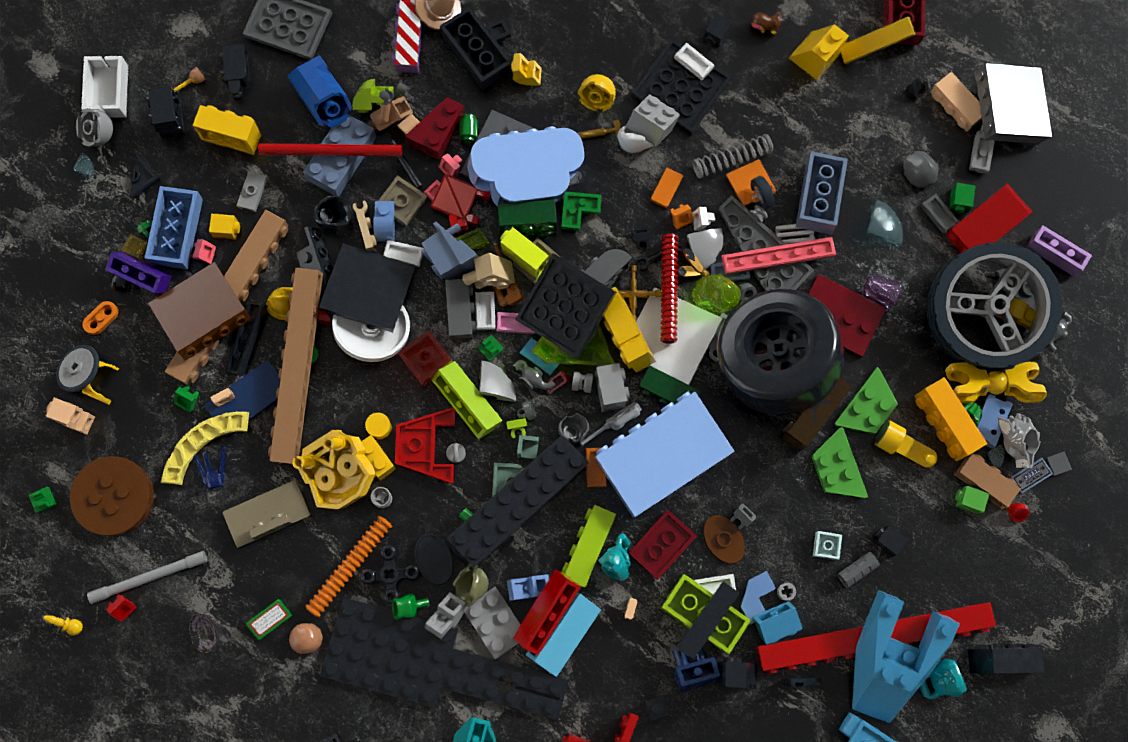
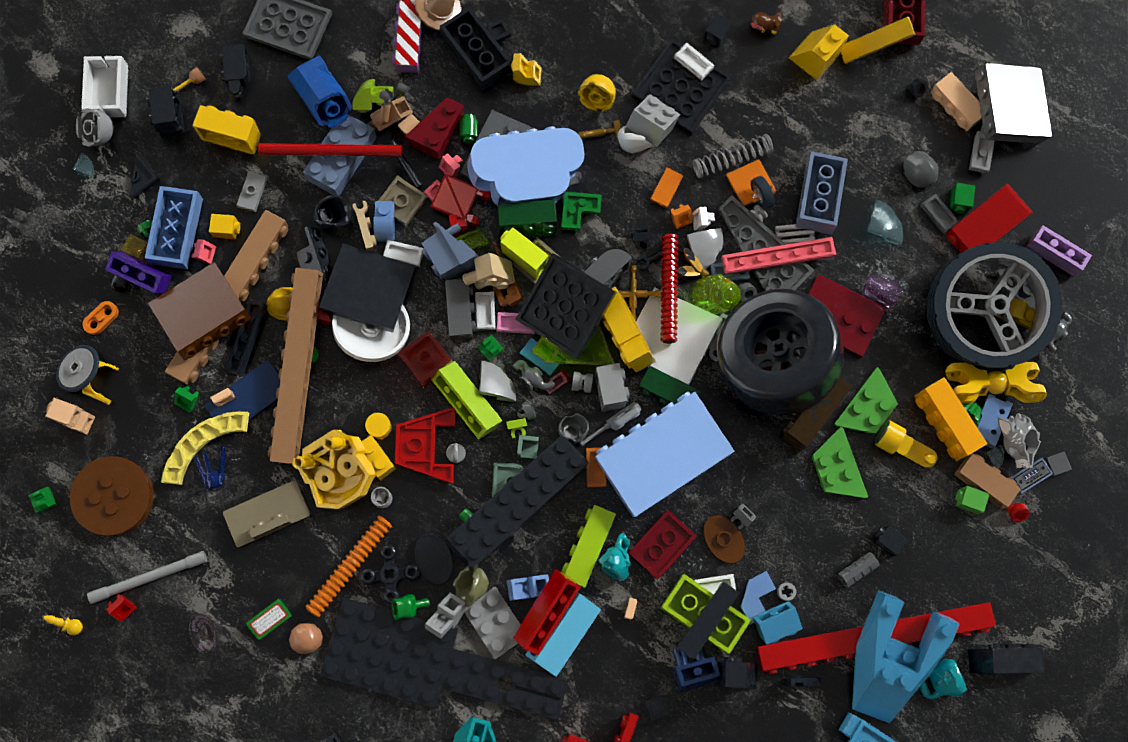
light aqua piece [813,531,842,560] -> none

